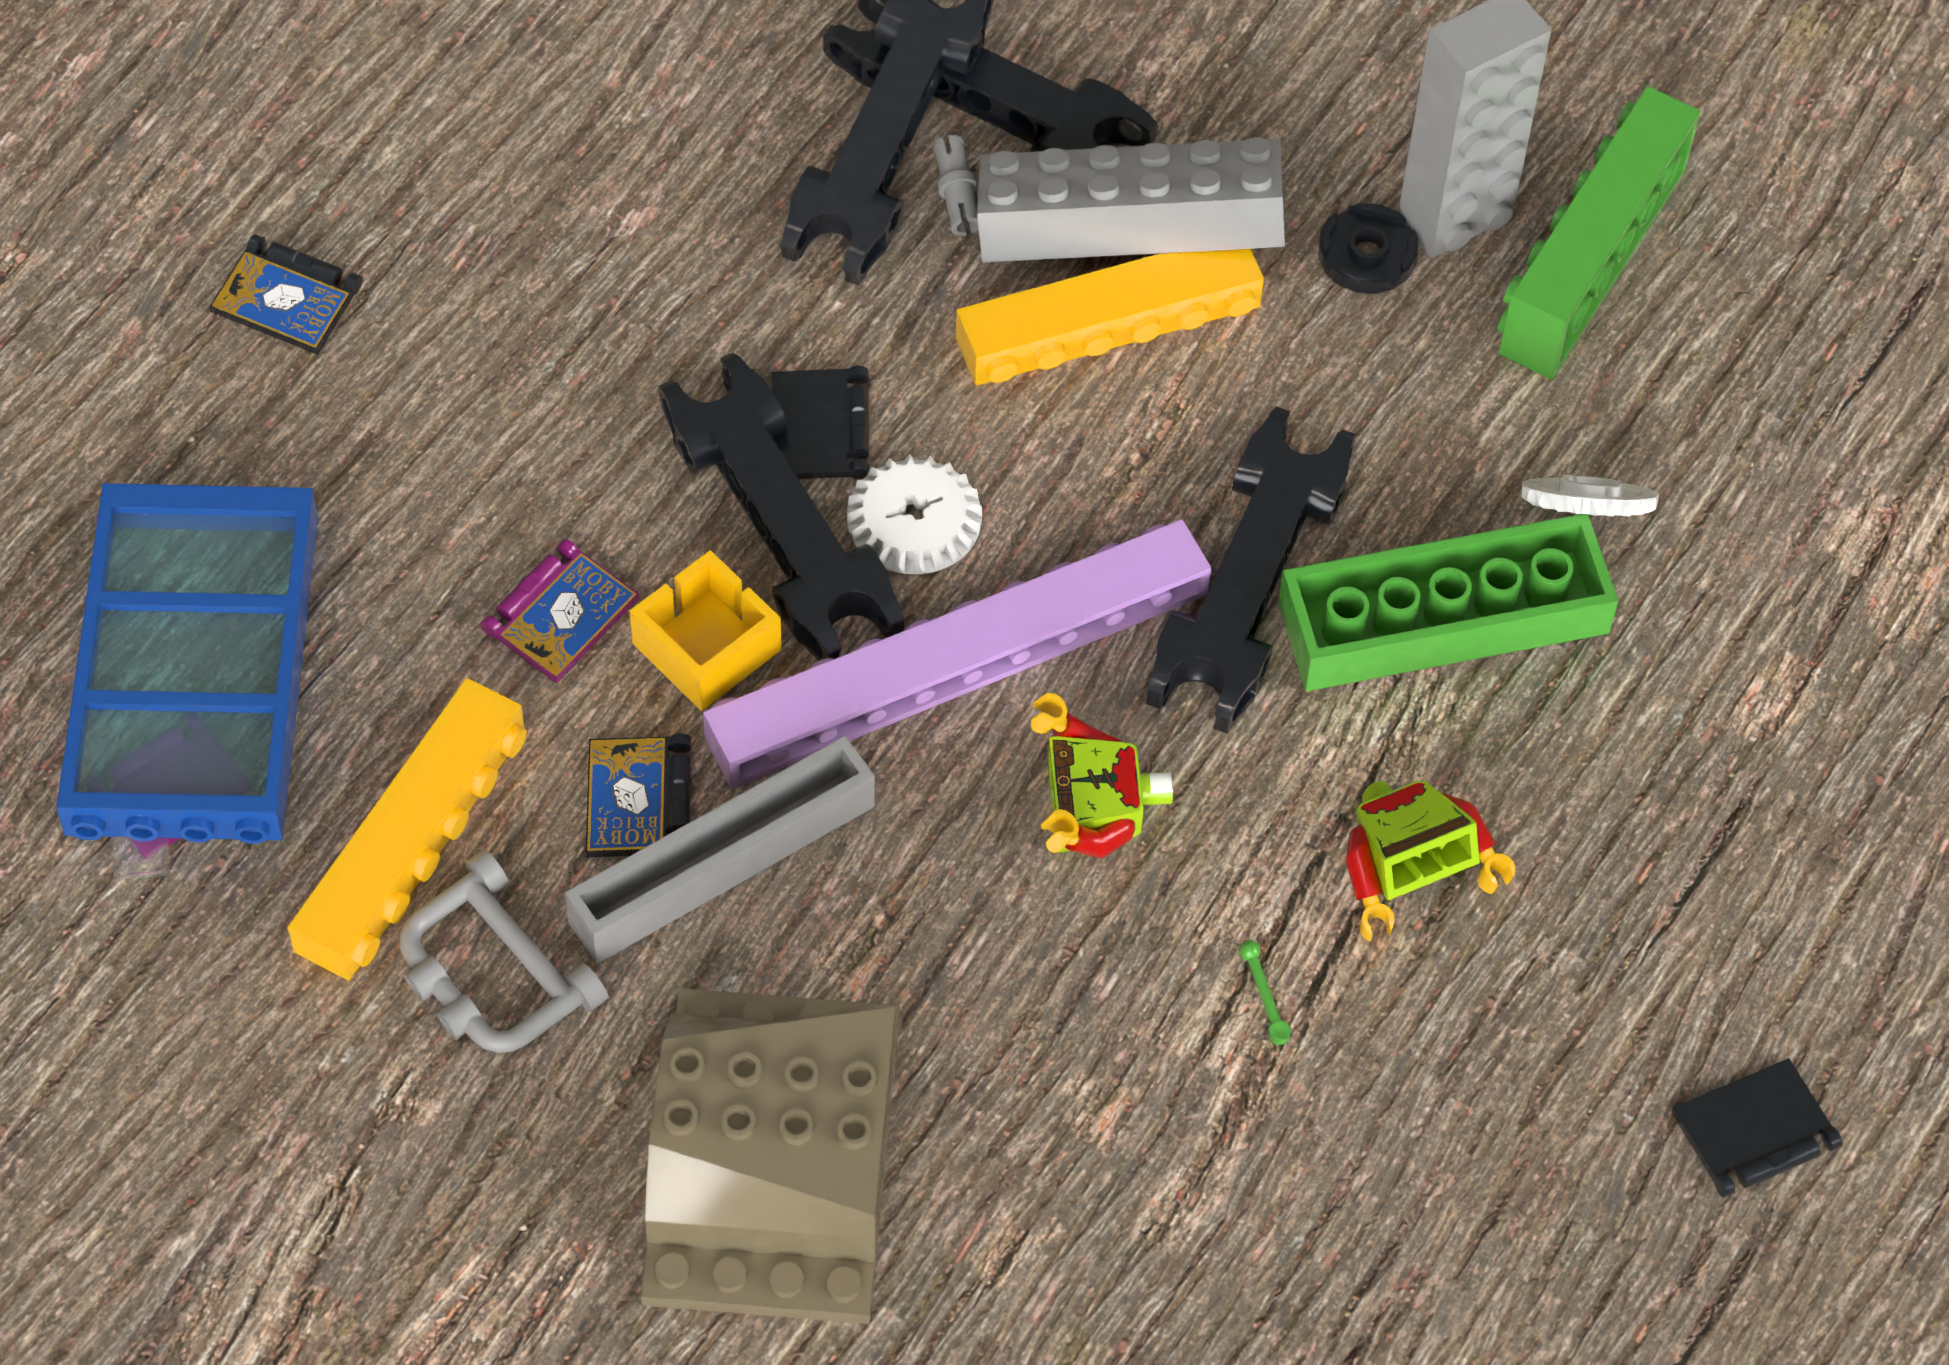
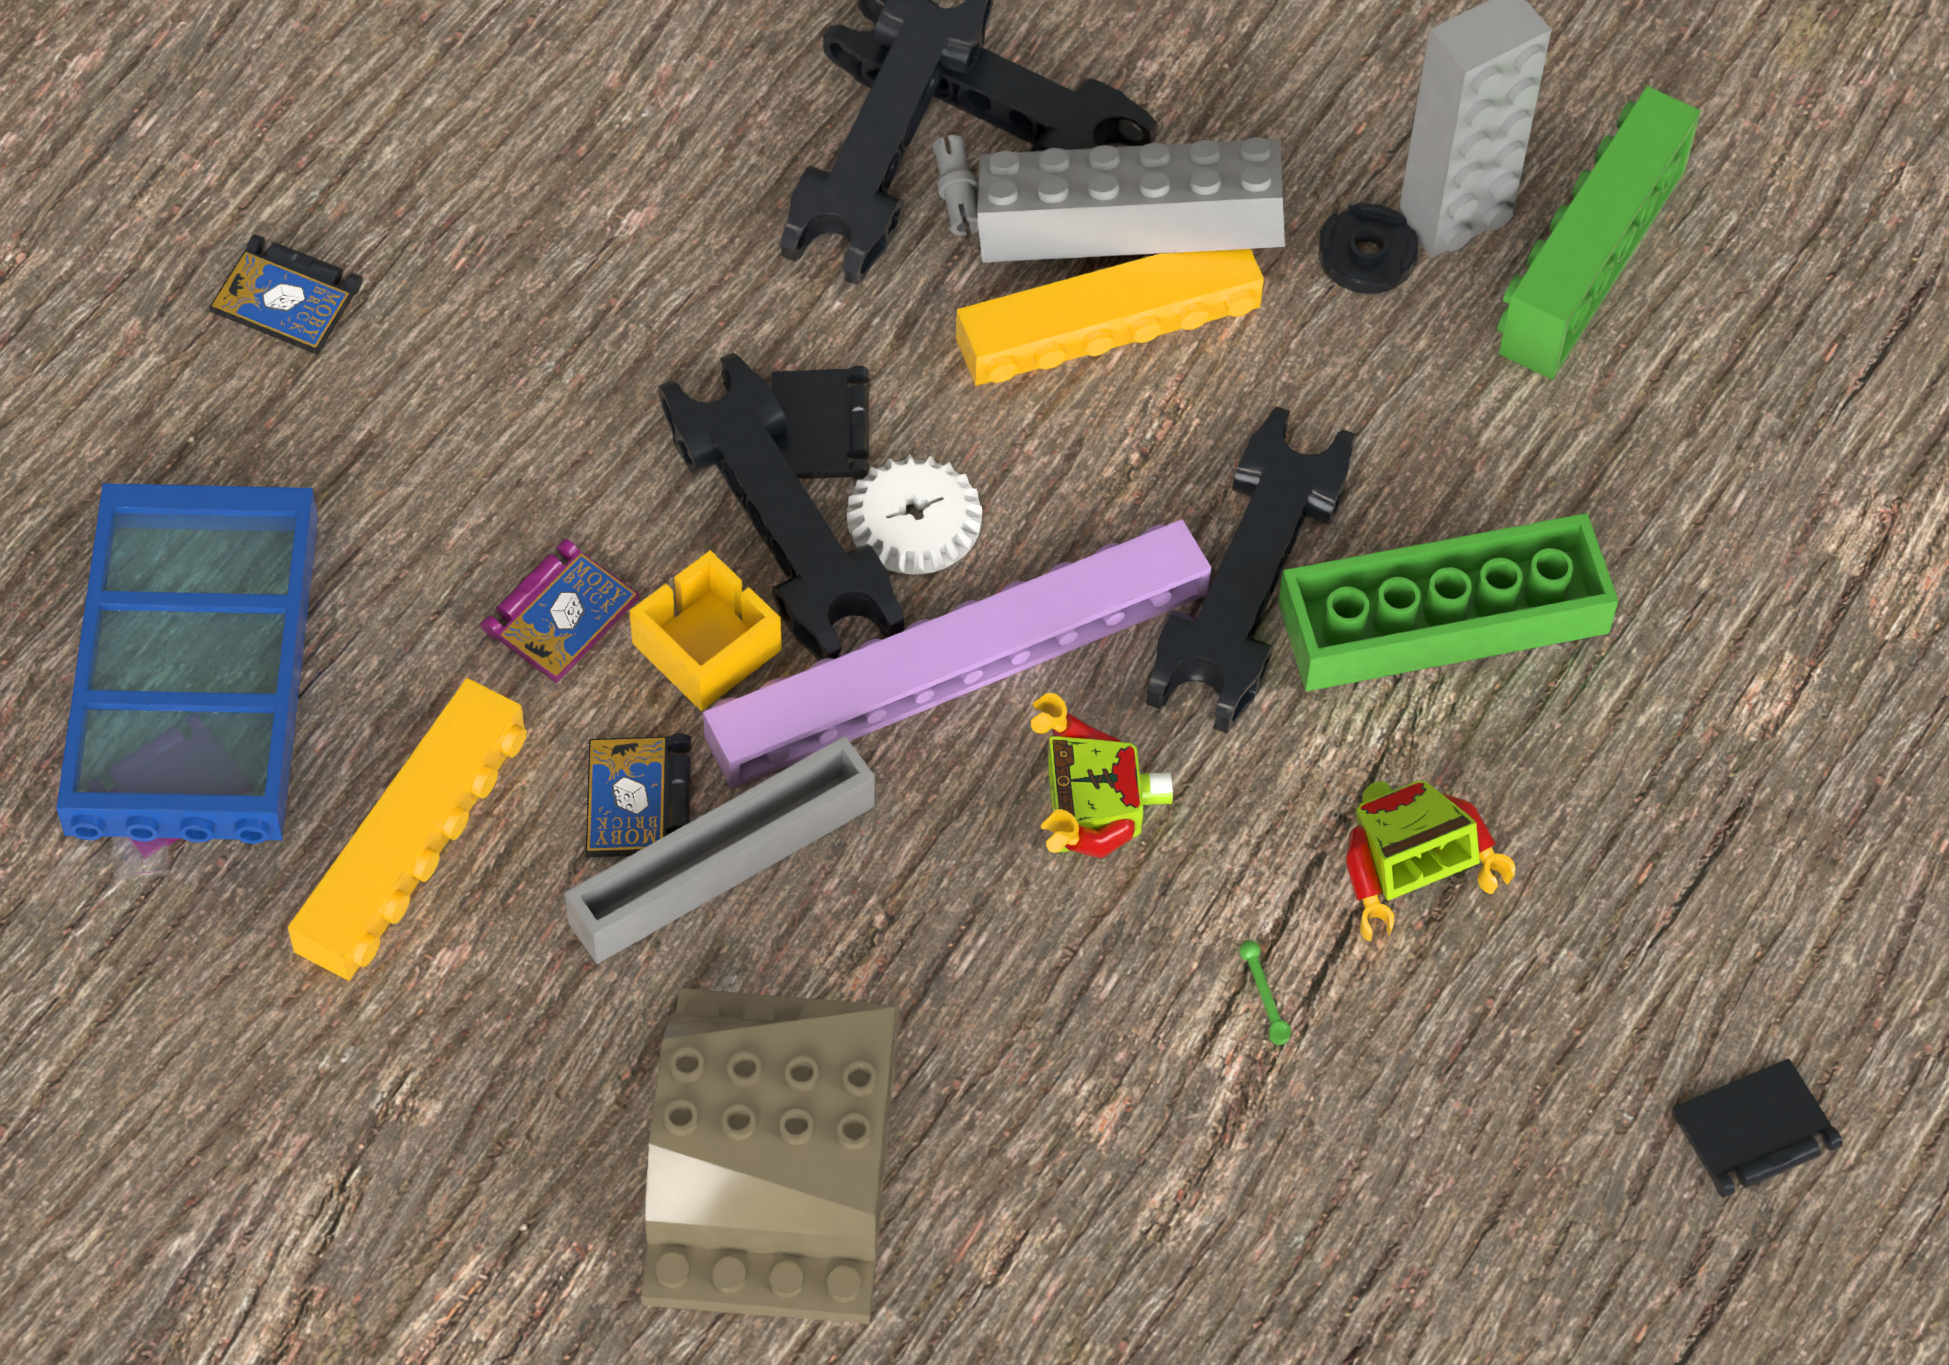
light grey bar [399,849,609,1053] -> none
white gear [1521,475,1659,517] -> none

